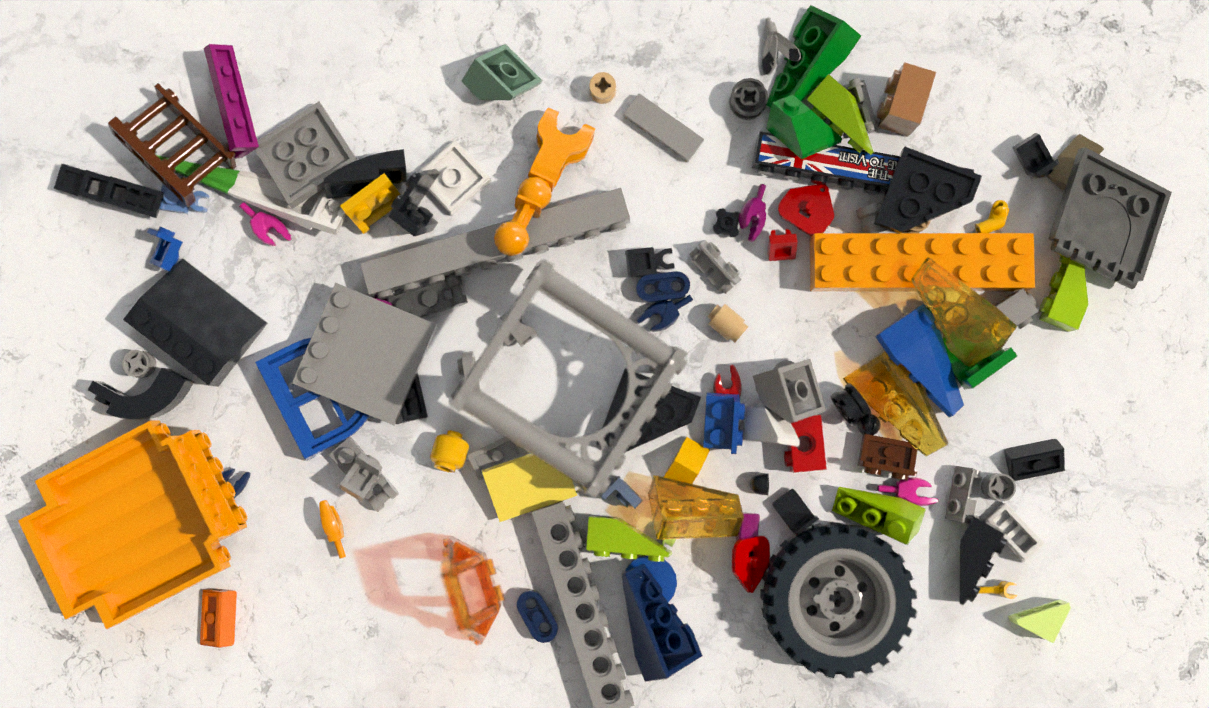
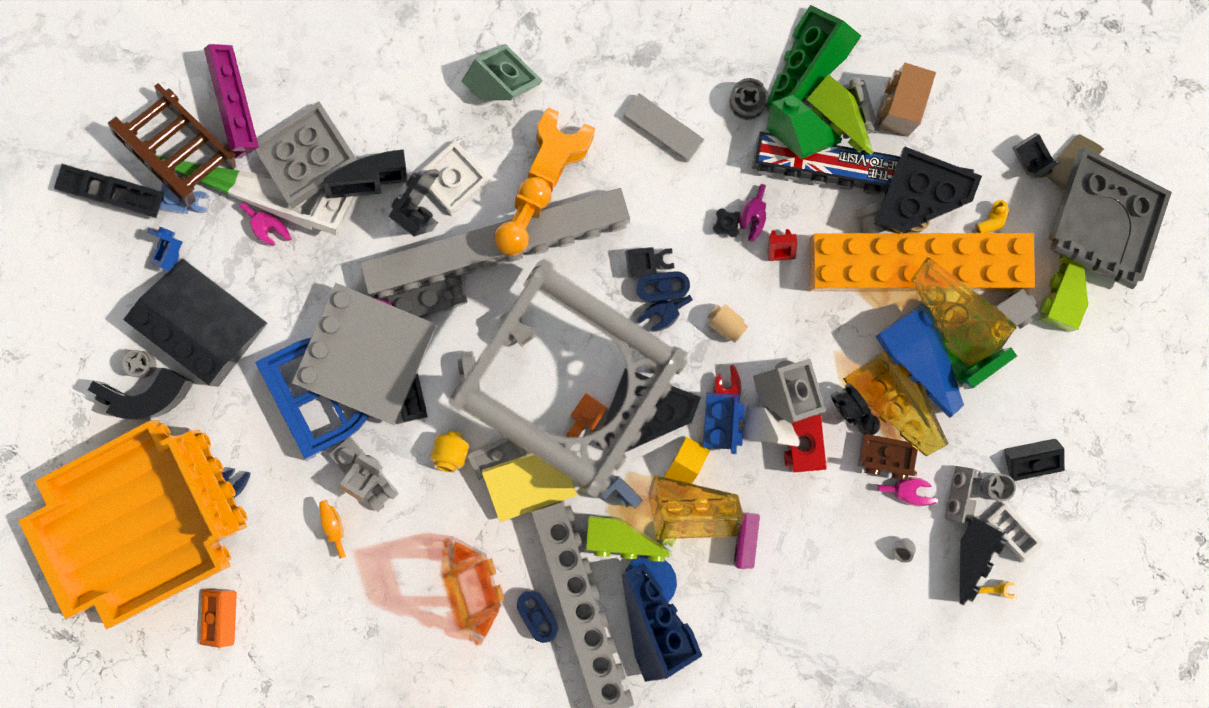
yellow plate [340,173,400,234] -> none
tan wheel [589,72,616,104] -> none
light grey hinge [689,240,742,294] -> none
red piece [732,535,770,593] -> none
black hinge [750,473,769,495] -> none
wheel [760,522,917,679] -> none
light grey piece [762,17,801,75] -> none
black bracket [772,489,819,535] -> none
red piece [778,185,834,236] -> none
lime slope [832,487,926,545] -> none
yellowish green slope [1008,600,1071,643] -> none
none -> orange plate [566,393,608,437]
none -> light grey hinge [892,538,916,563]

